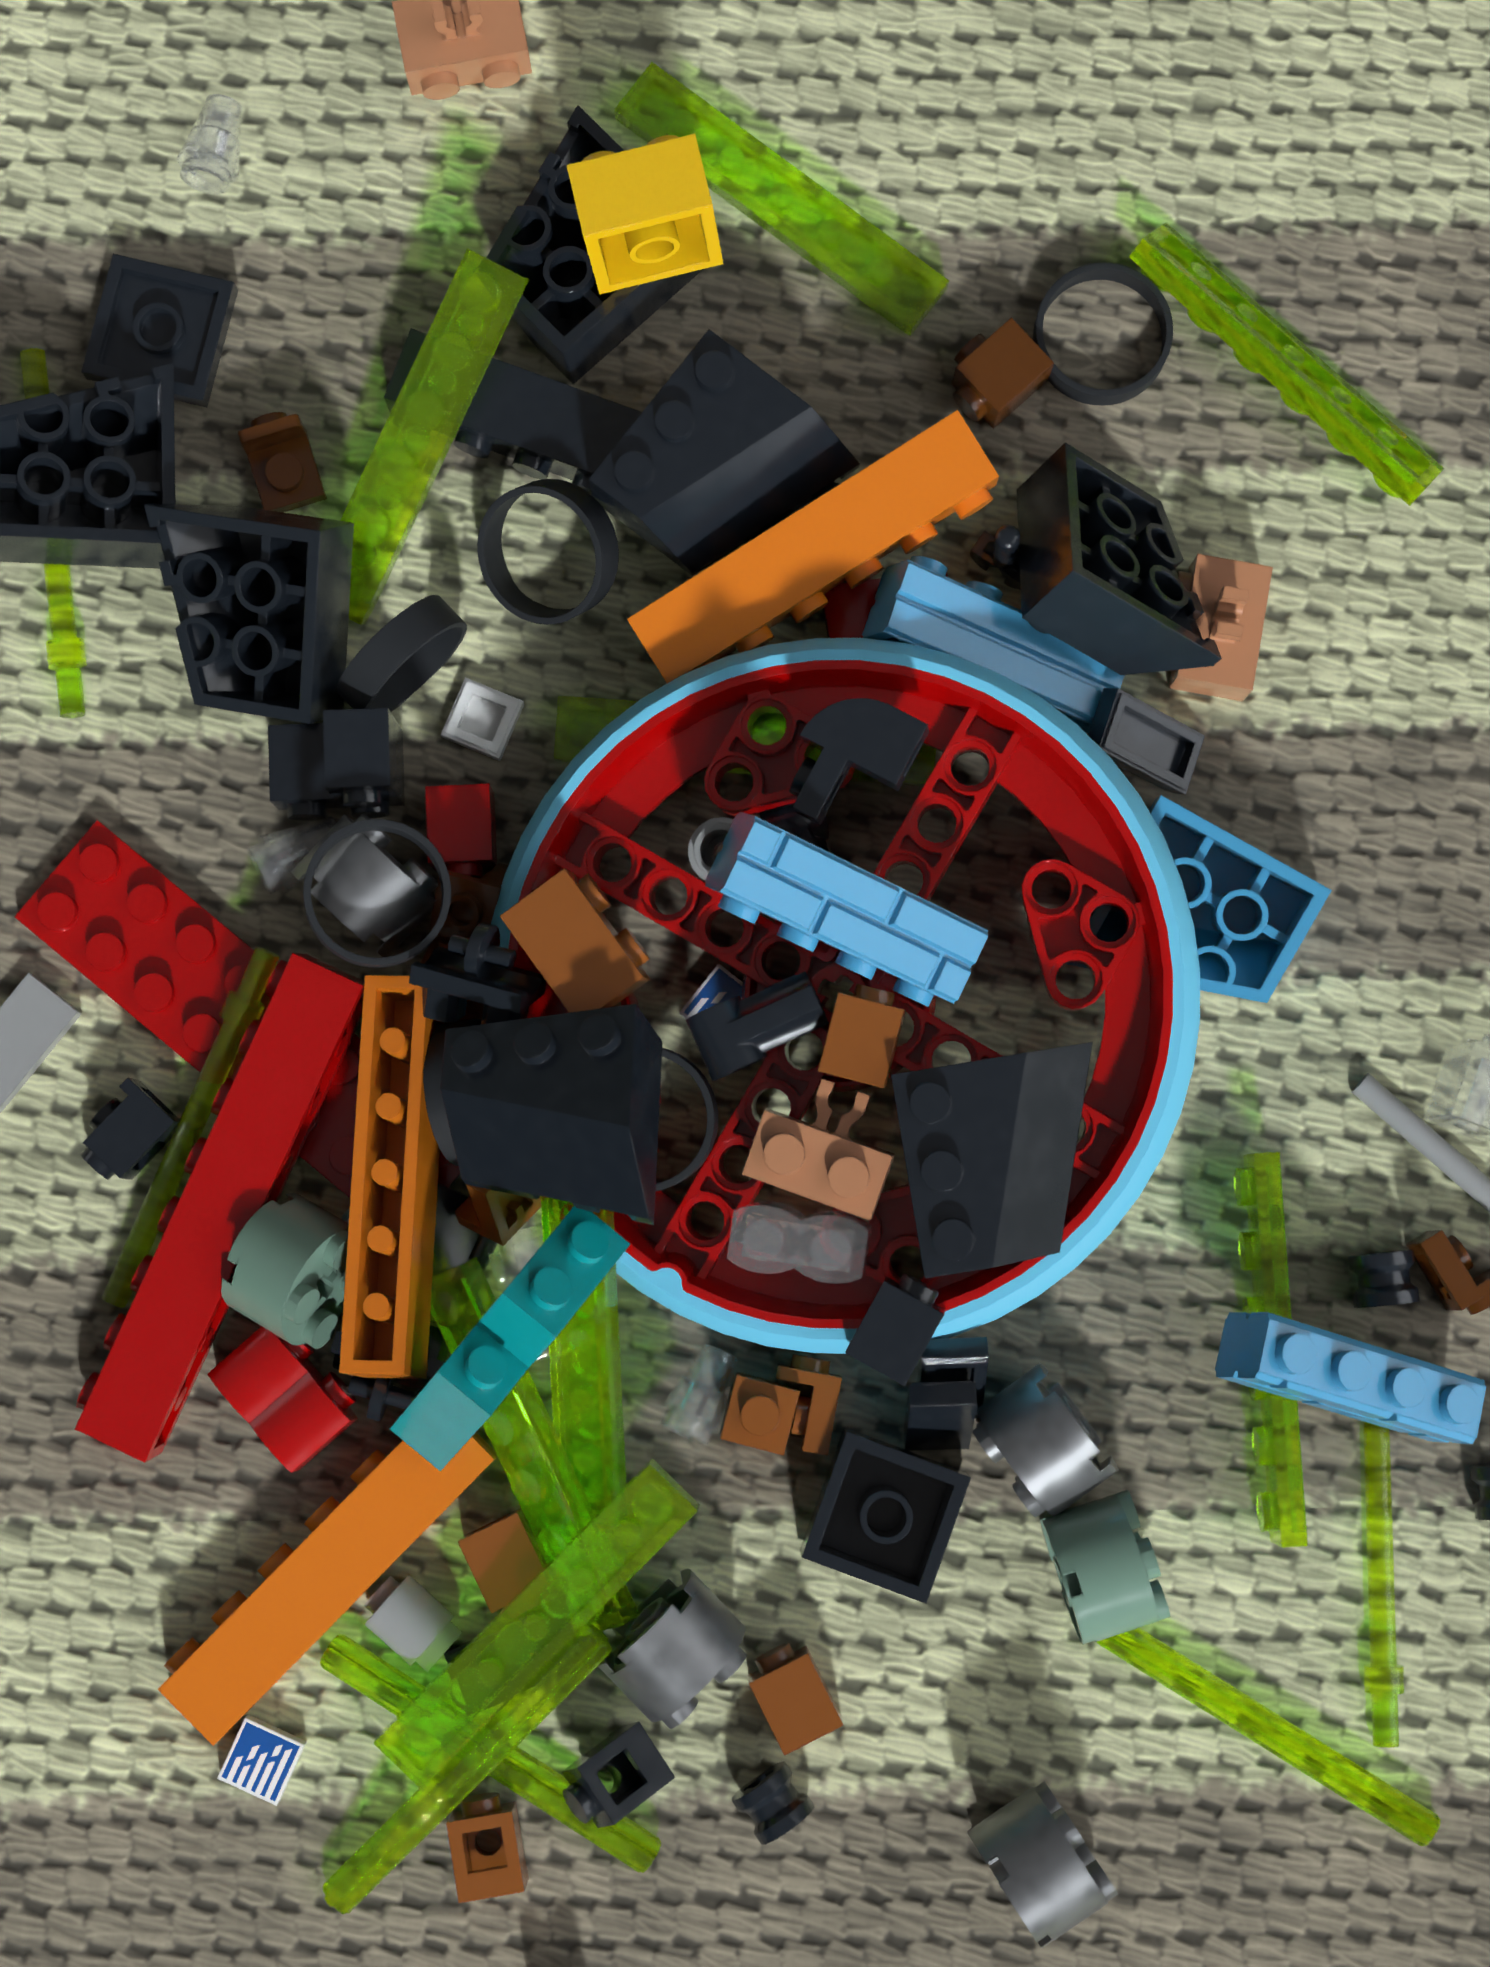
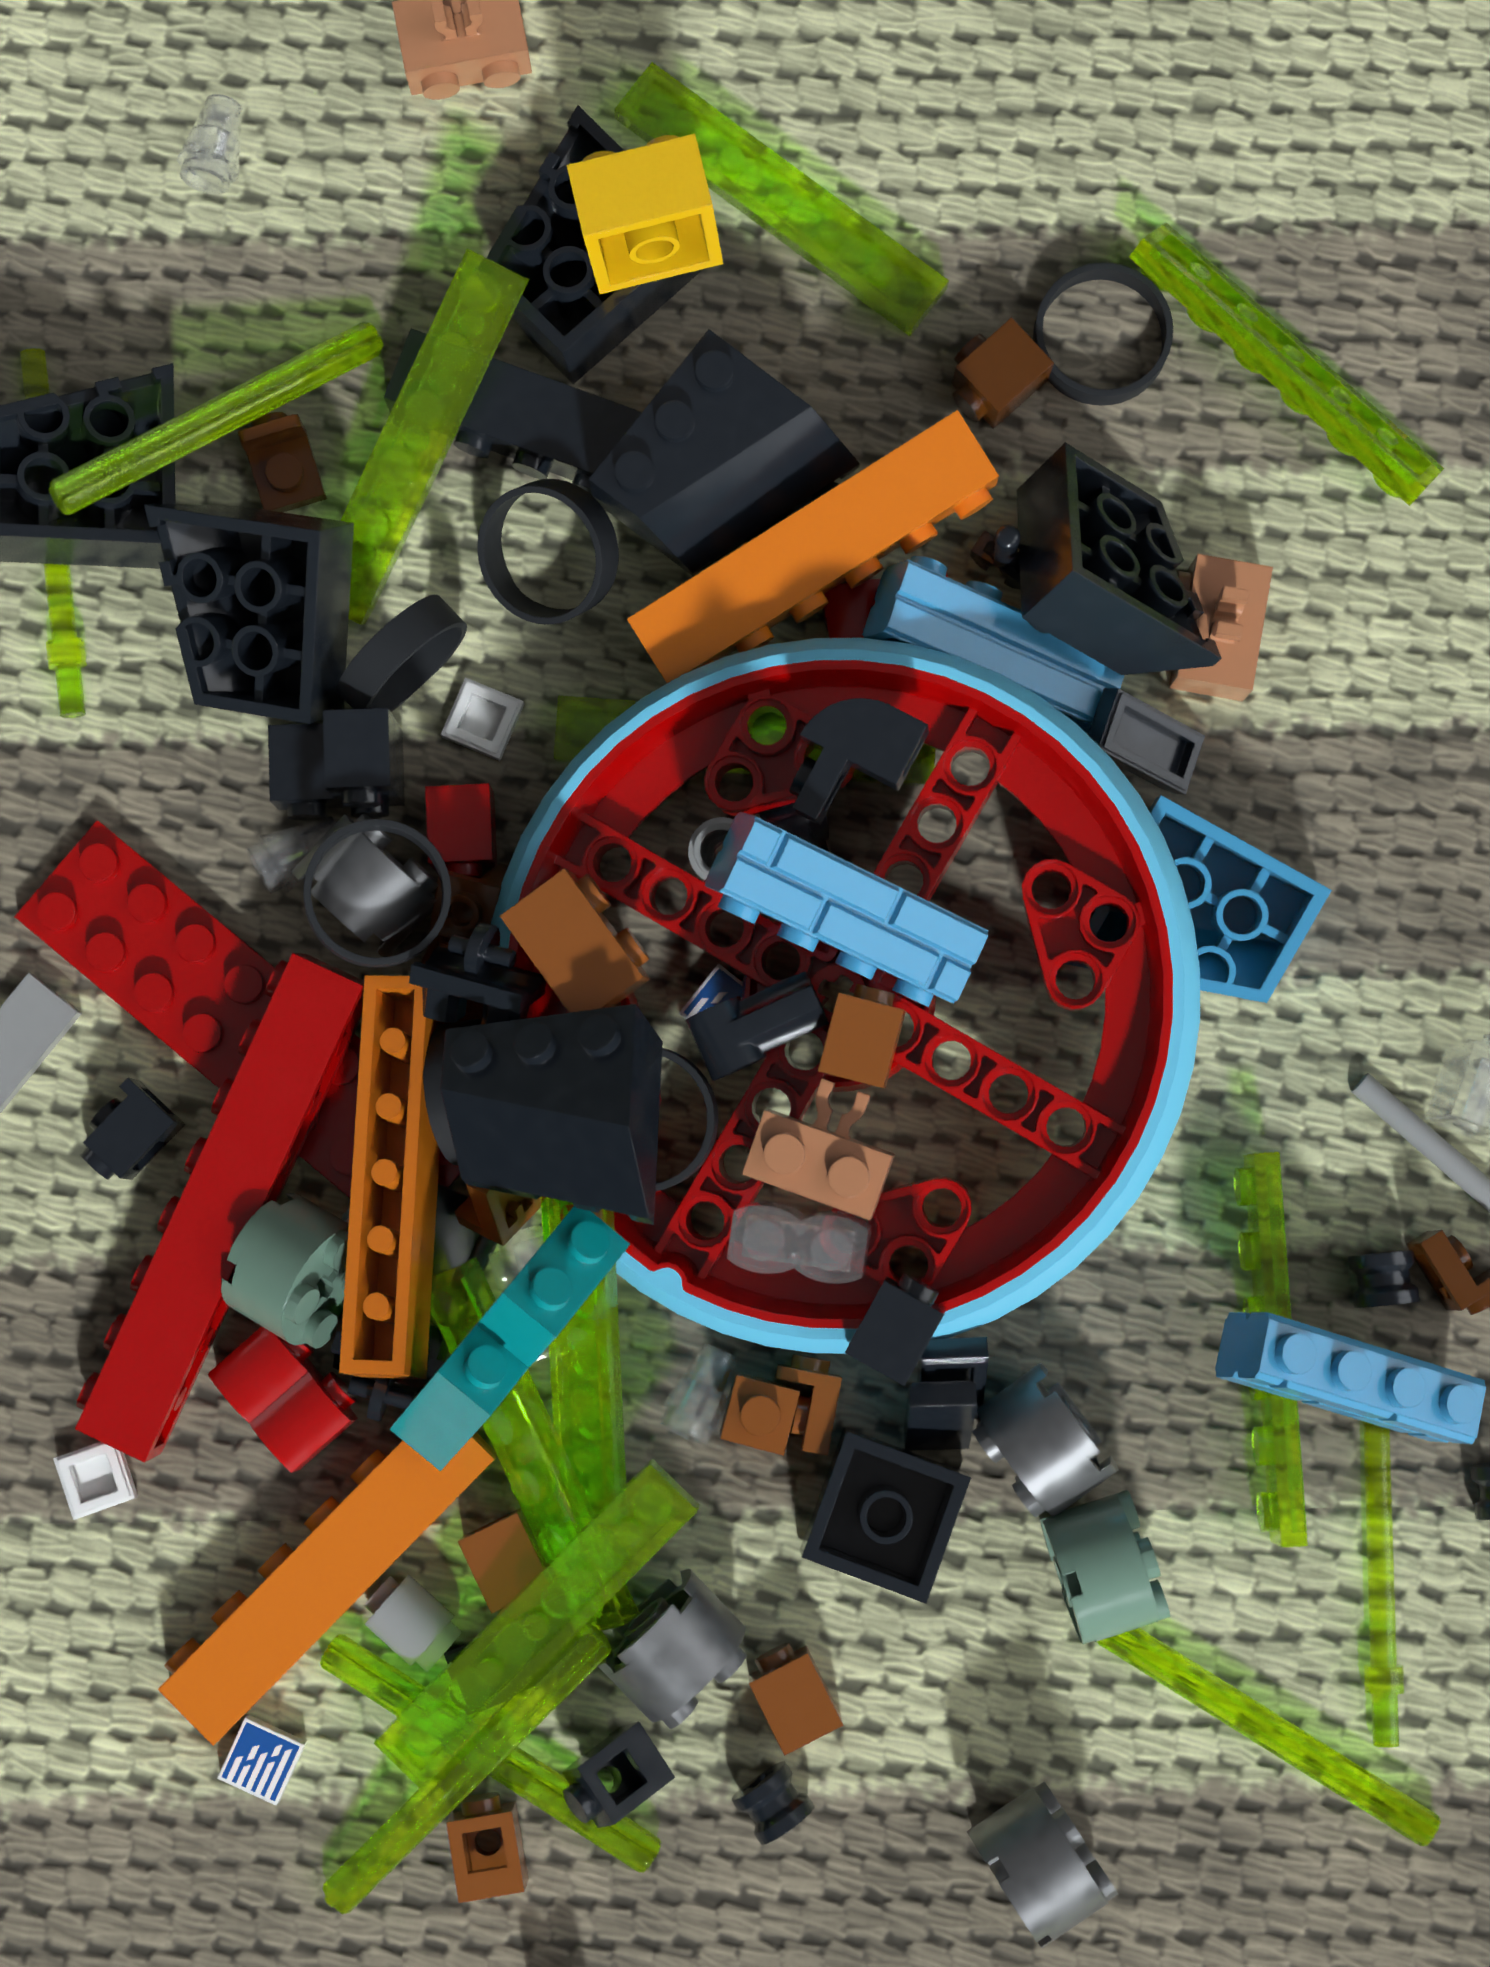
black plate [81,253,238,408] -> none
clear neon green bar [102,946,280,1307] -> none
black wedge [891,1042,1093,1278] -> none
none -> clear neon green axle [49,322,384,515]
none -> white tile [53,1442,138,1520]

